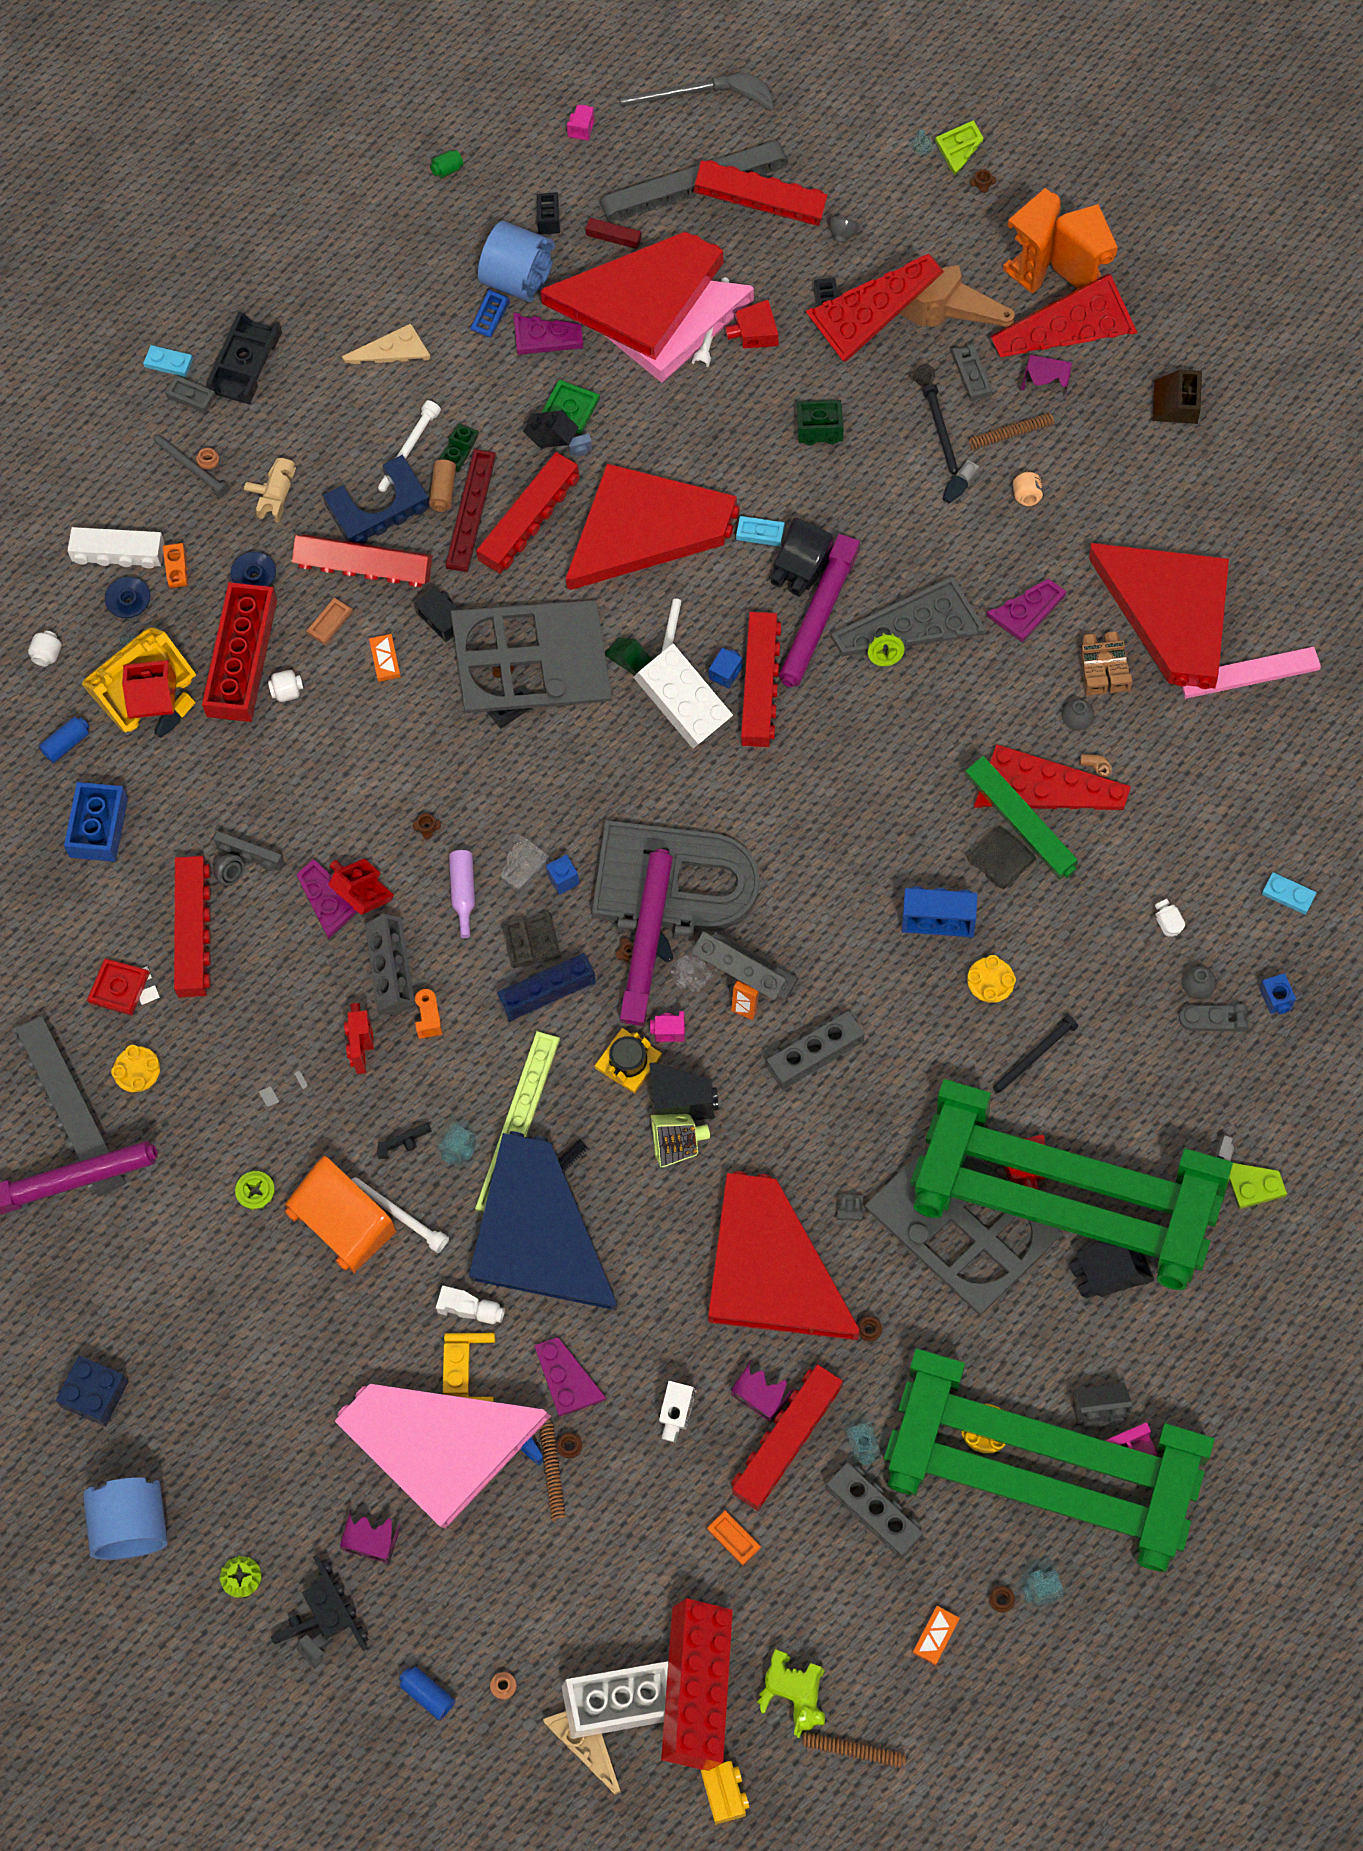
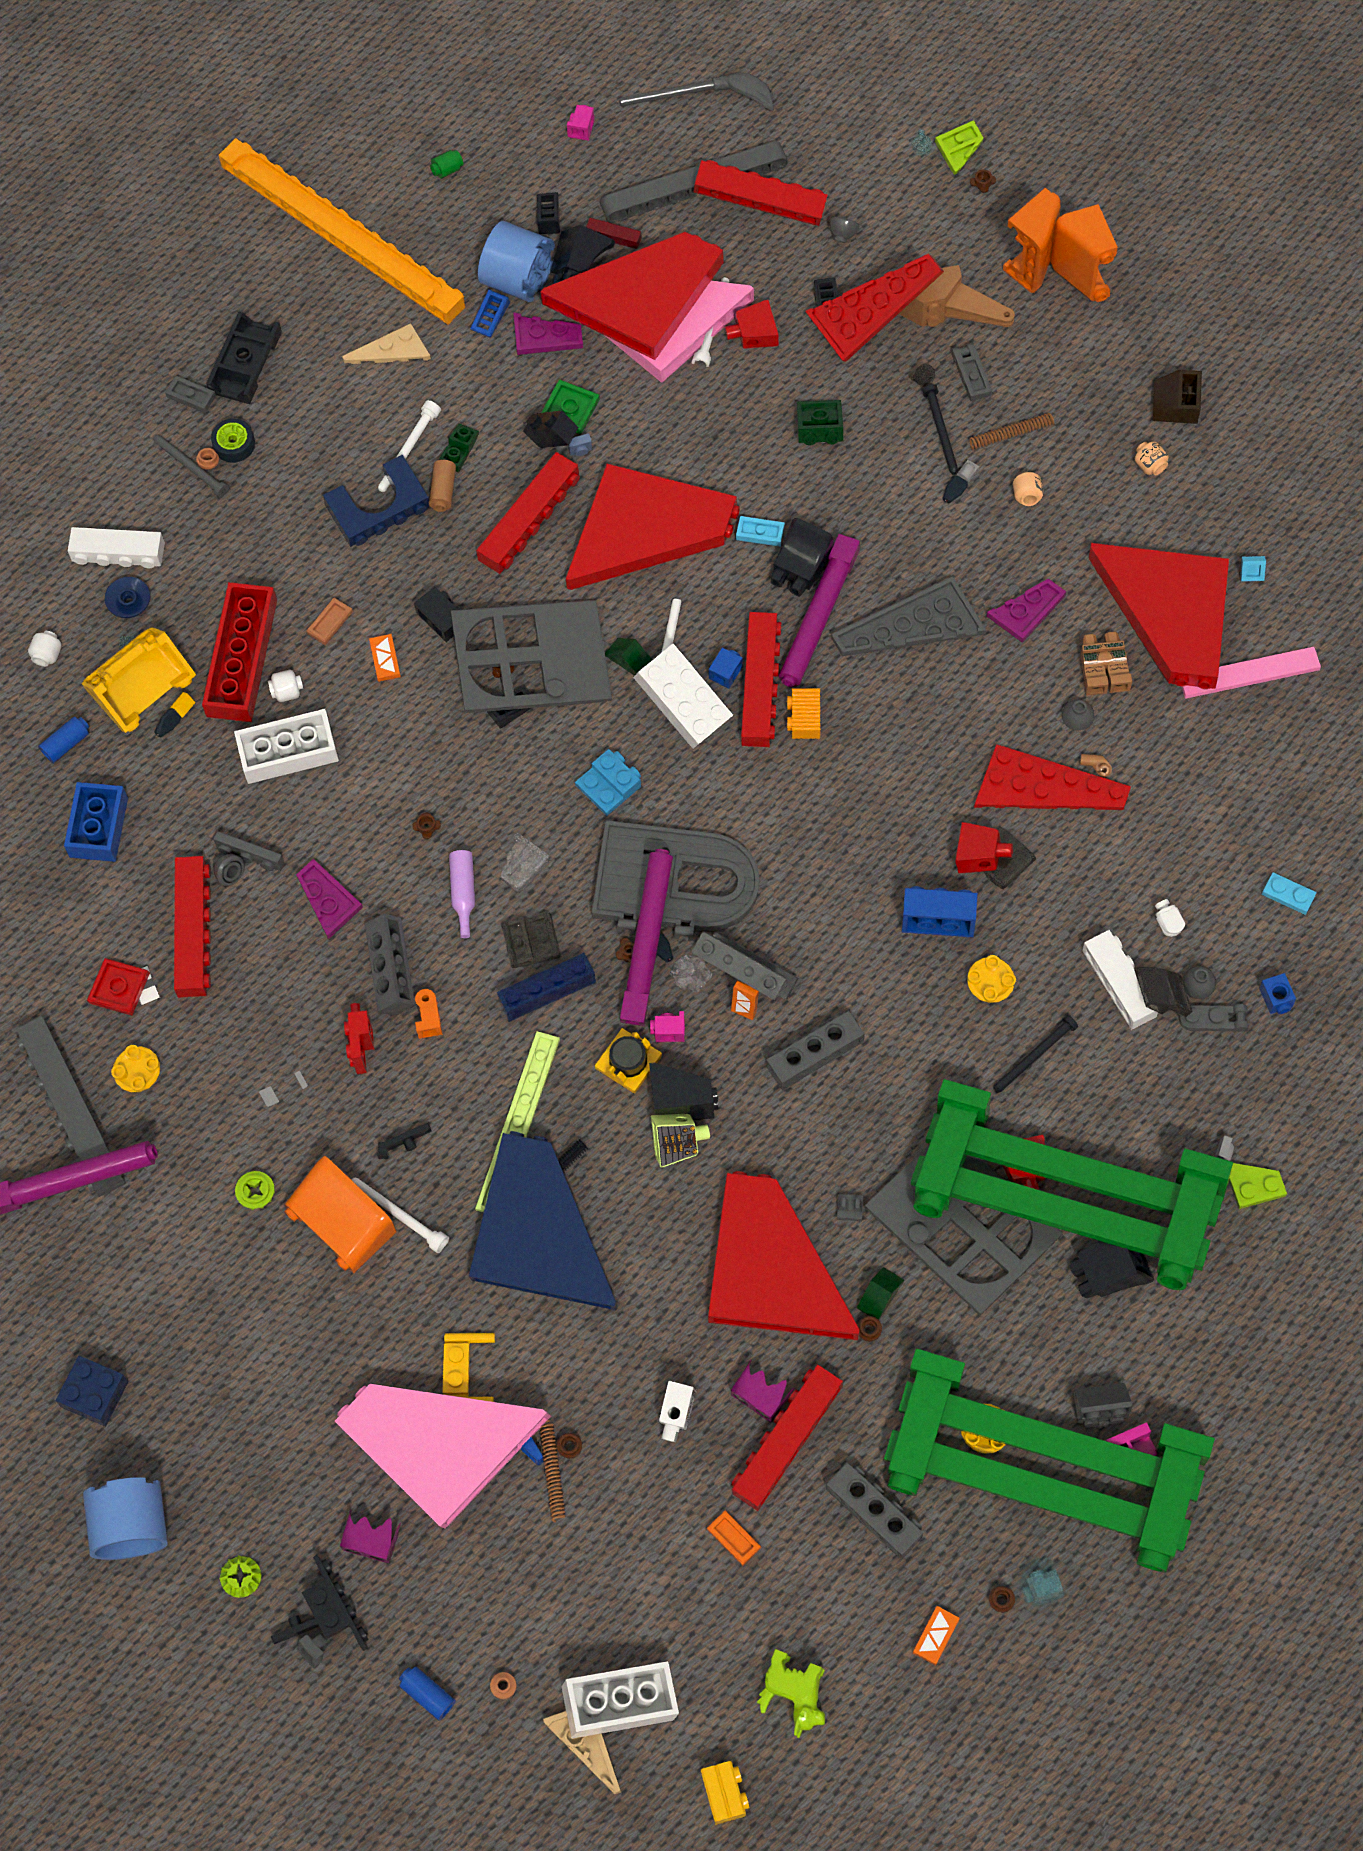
red slope [122,660,176,719] -> none
medium azure plate [143,345,193,377] -> none
orange leg [163,543,188,588] -> none
dark blue dish [231,552,276,587] -> none
tan piece [244,458,296,522] -> none
brick [292,534,433,587] -> none
red plate [328,858,394,915] -> none
white piece [436,1285,505,1324] -> none
clear light blue brick [438,1123,477,1165] -> none
dark red tile [445,449,496,572] -> none
magenta wing [534,1337,606,1417] -> none
blue brick [546,855,580,895] -> none
red brick [661,1598,733,1771] -> none
medium nougat piece [803,1731,906,1768] -> none
clear light blue brick [846,1422,880,1465] -> none
lime gear [867,633,905,666] -> none
green brick [965,756,1078,880] -> none
red wing [990,273,1137,357] -> none
magenta piece [1020,355,1072,400] -> none
none -> wheel [211,418,255,463]
none -> light orange brick [219,138,465,325]
none -> white brick [234,709,339,784]
none -> black hips [550,225,615,284]
none -> dark azure plate [575,749,641,816]
none -> light orange brick [787,688,820,739]
none -> dark green slope [857,1267,905,1320]
none -> red torso [955,822,1013,873]
none -> white brick [1082,930,1160,1030]
none -> clear smoke slope [1134,967,1193,1017]
none -> light nougat head [1135,441,1169,475]
none -> medium azure tile [1240,556,1266,581]

